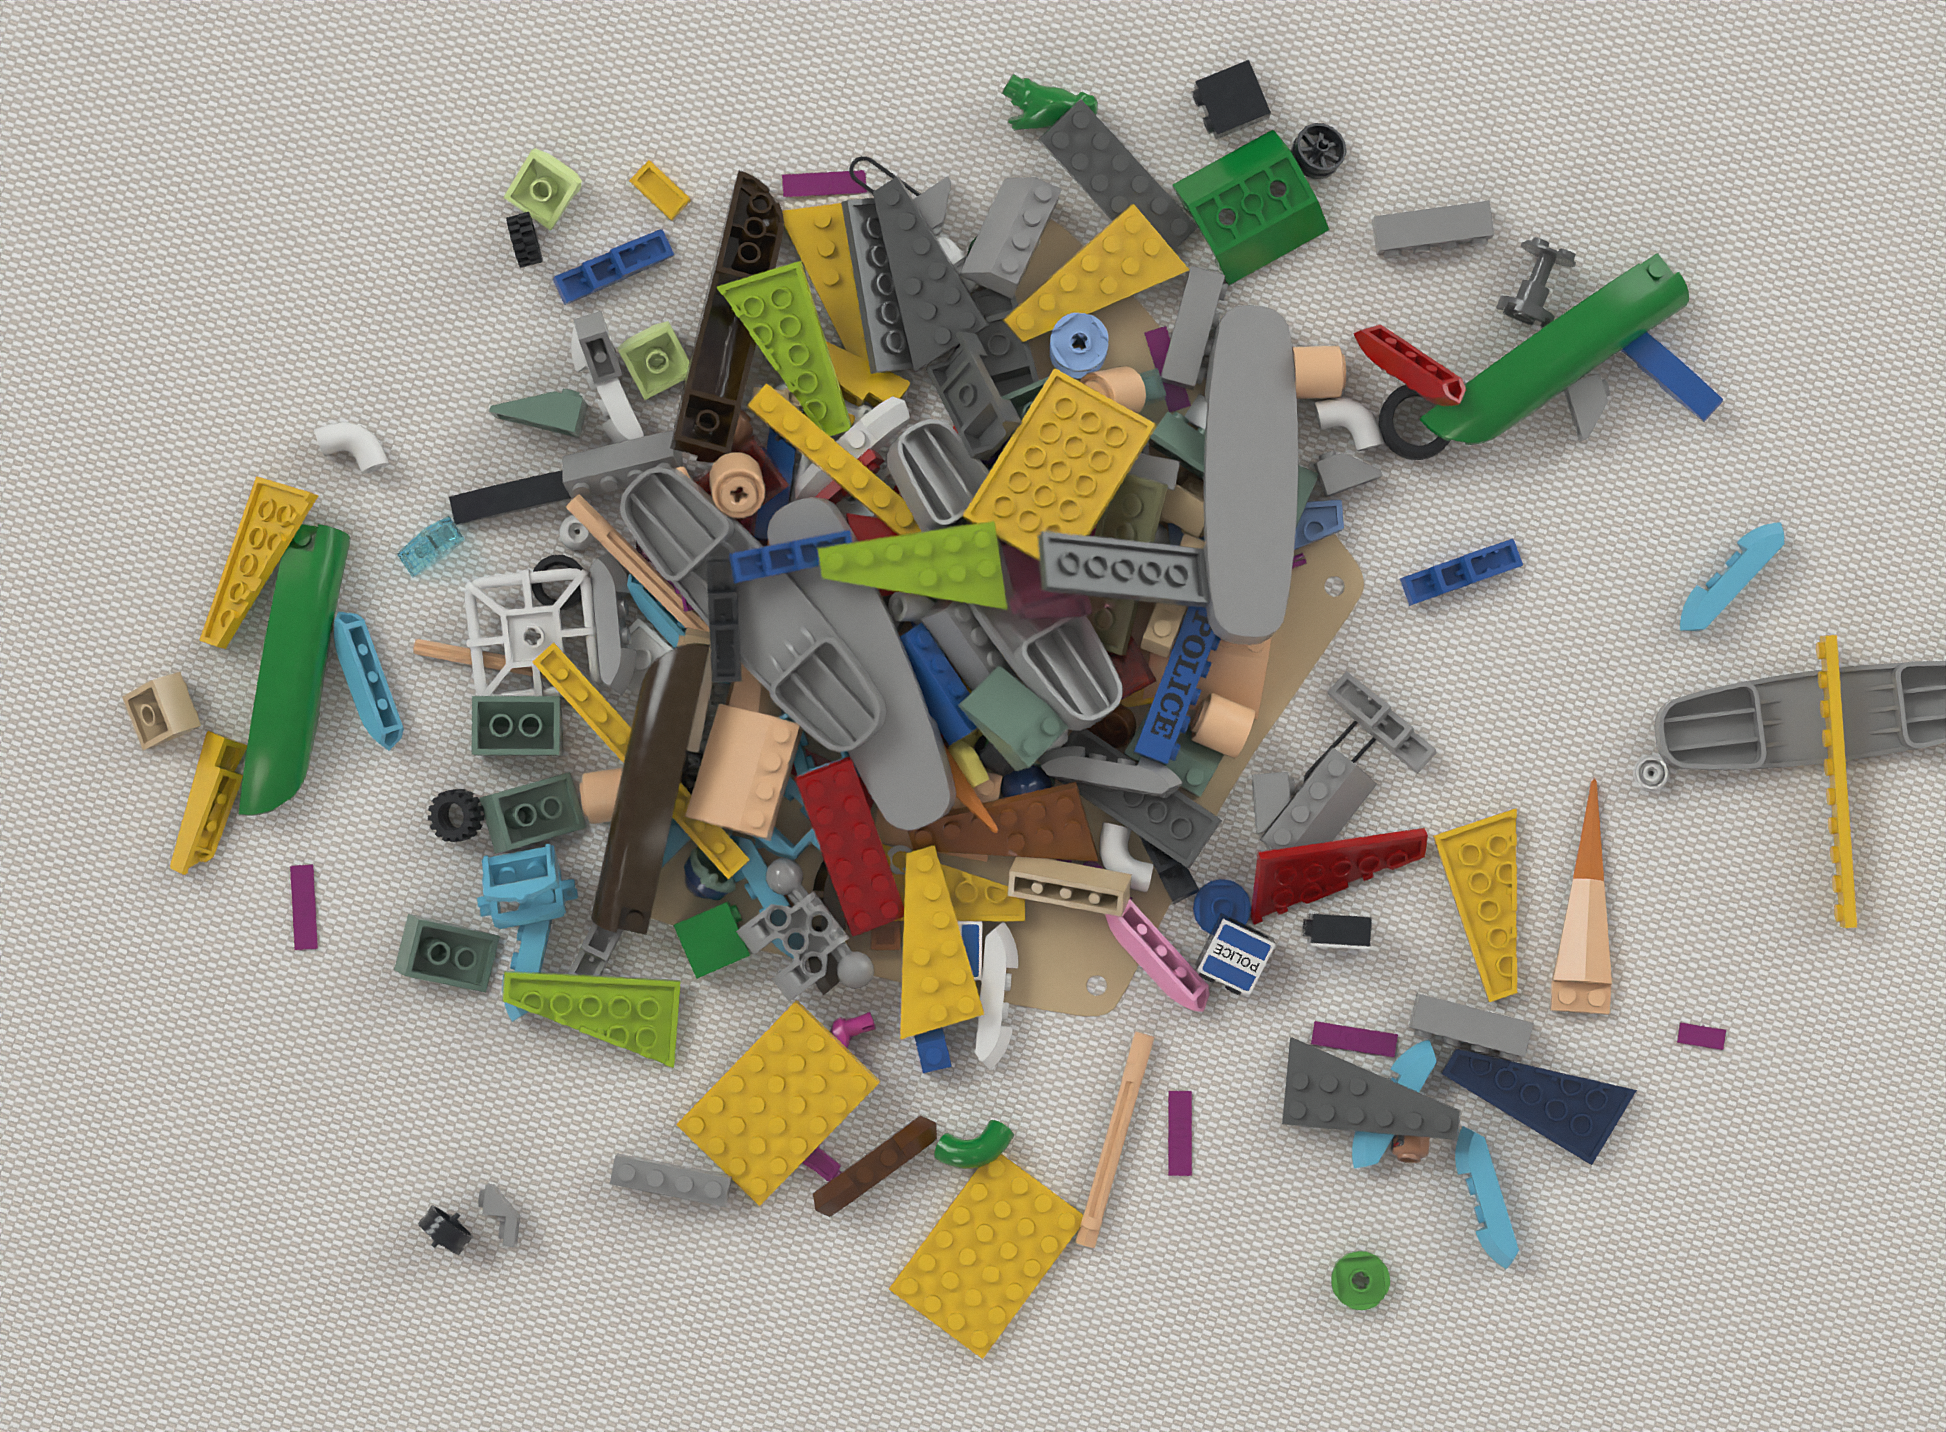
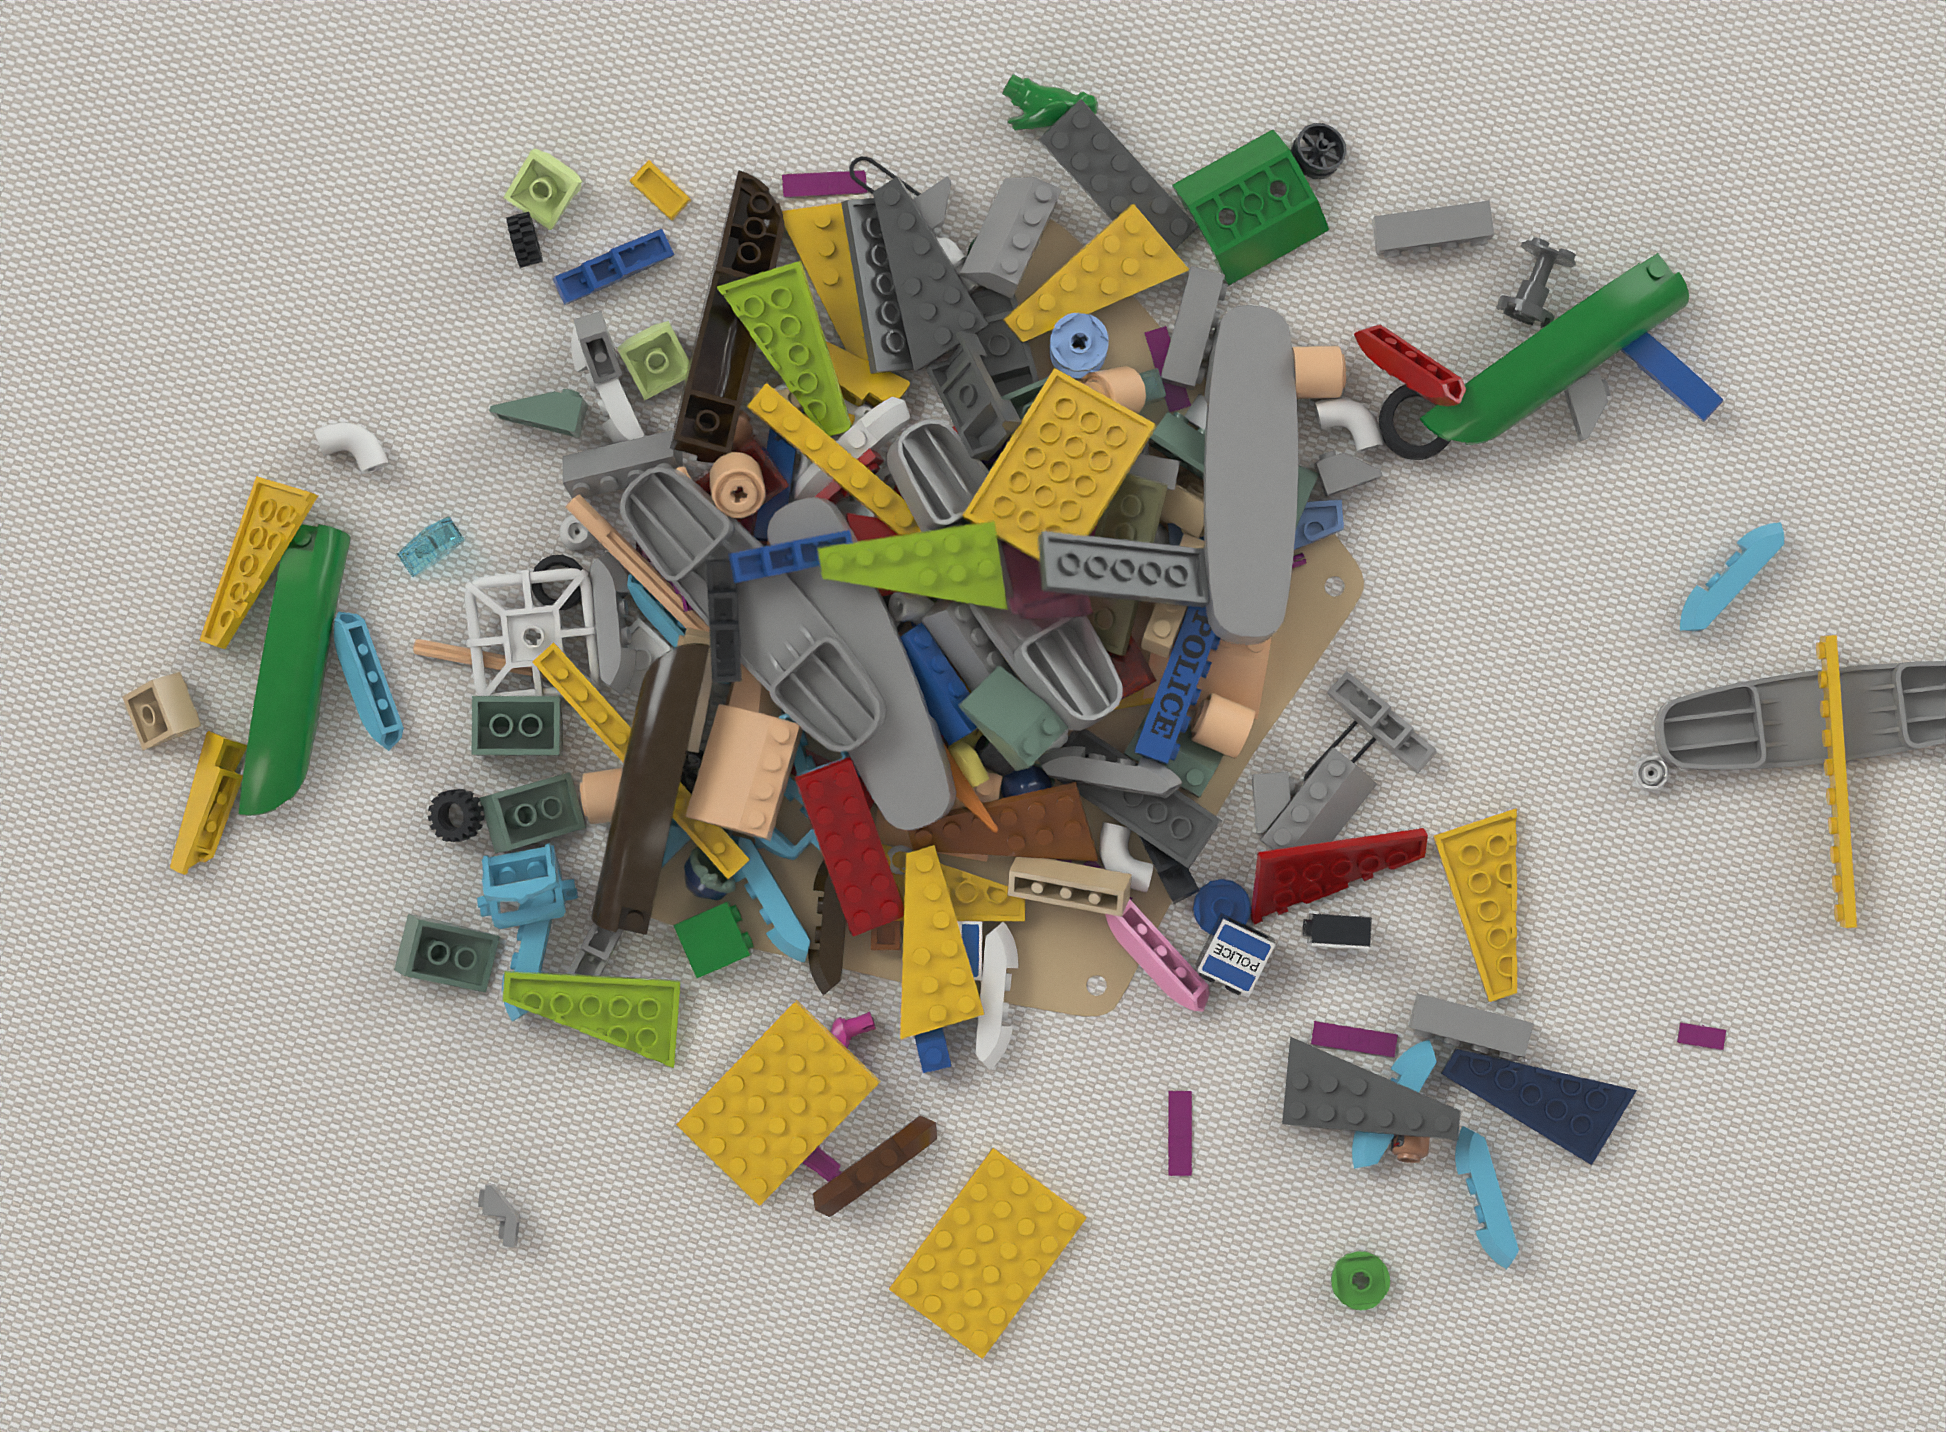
magenta piece [290,864,318,950] -> none
black wheel [418,1205,473,1255] -> none
black slope [449,470,571,525] -> none
light grey brick [610,1153,732,1207] -> none
light grey connector [736,858,874,1002] -> none
green cylinder [934,1120,1014,1169] -> none
light nougat piece [1075,1031,1155,1248] -> none
reddish brown cap [1086,704,1137,748] -> none
black piece [1191,60,1271,140] -> none
blue slope [1400,538,1523,606] -> none
light nougat plate [1550,778,1612,1015] -> none

